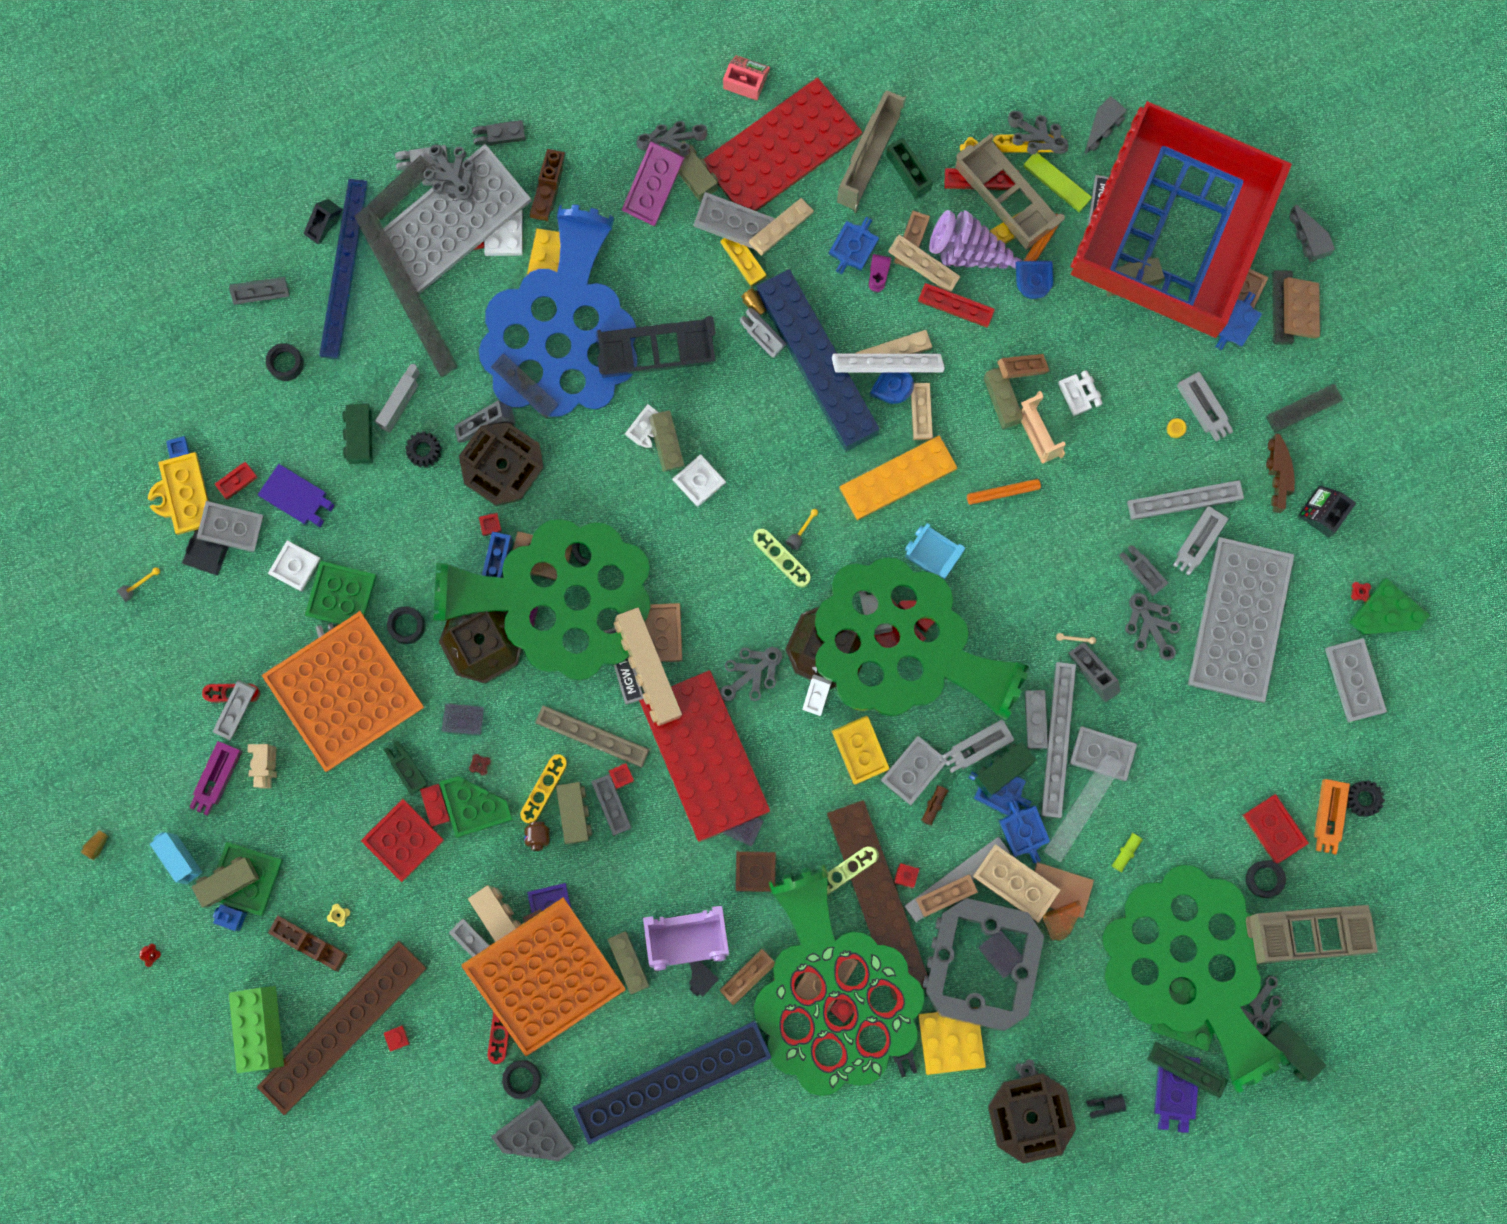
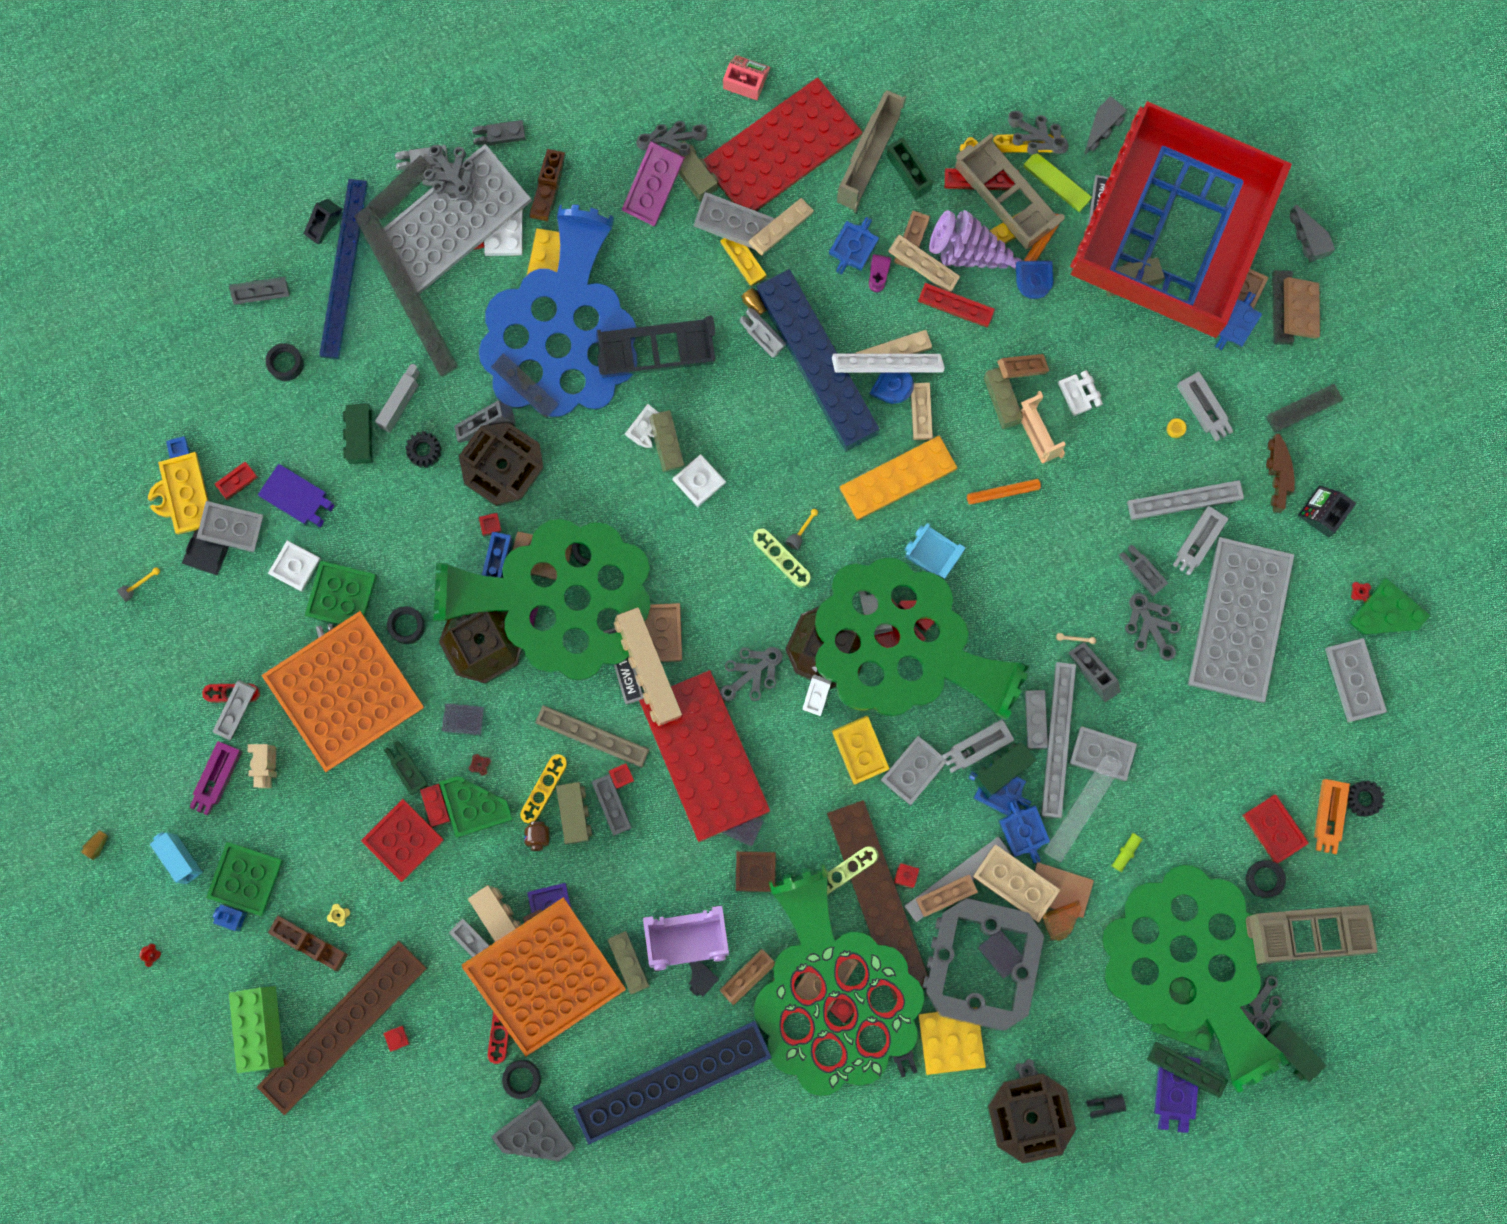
olive brick [192,856,260,908] -> none
reddish brown pin [921,785,949,826] -> none

